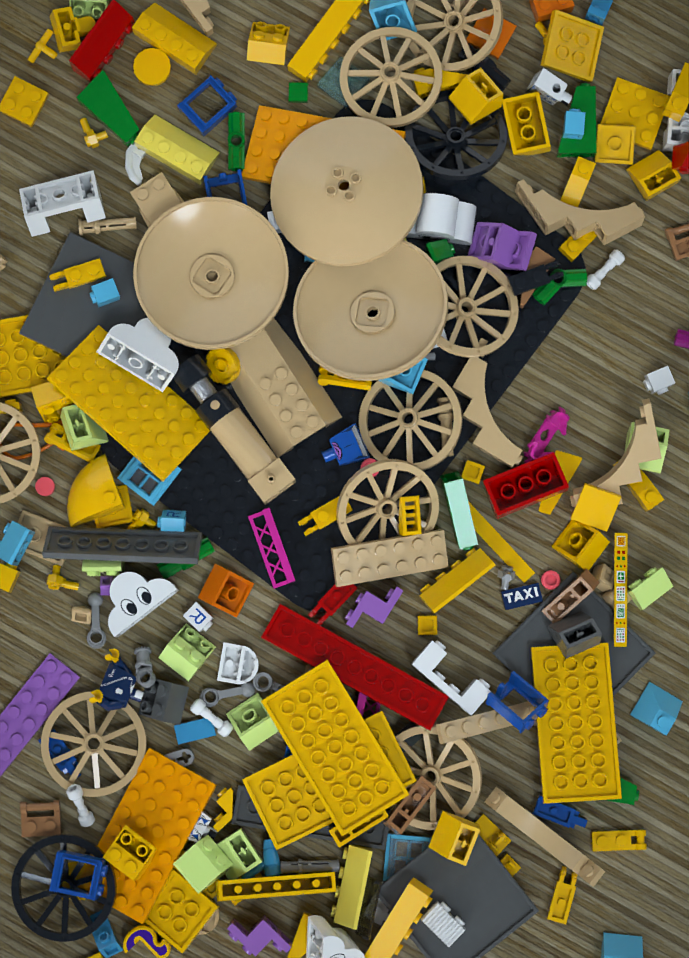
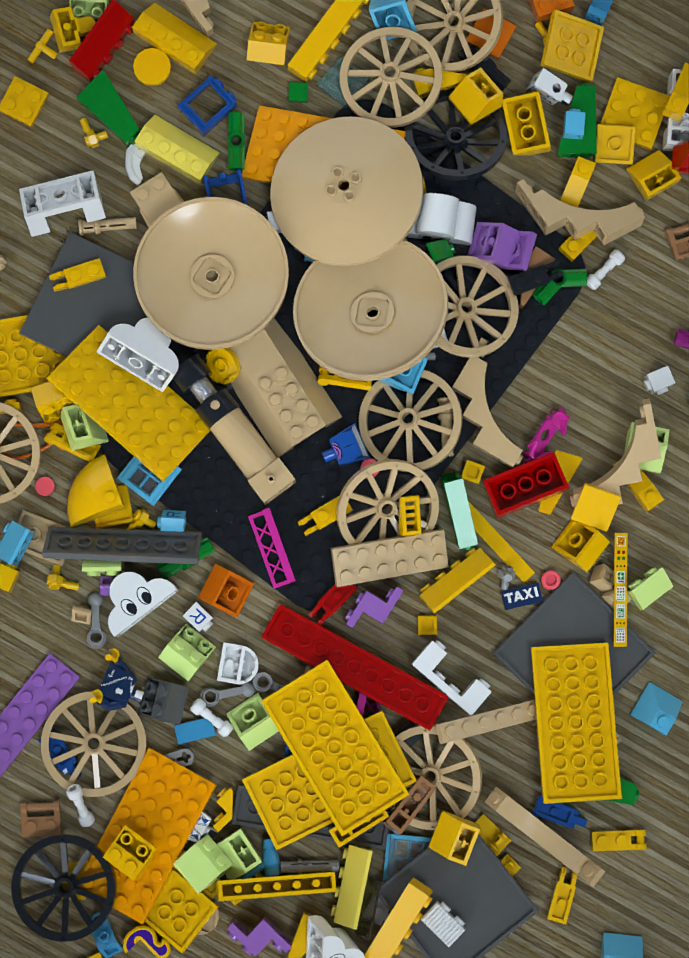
blue window [49,850,108,901] -> none
medium azure brick [89,278,120,308] -> none
light grey connector [134,646,156,688] -> none
blue window [485,671,549,734] -> none
medium nougat slope [542,569,600,623] -> none
dark grey slope [547,611,602,659] -> none

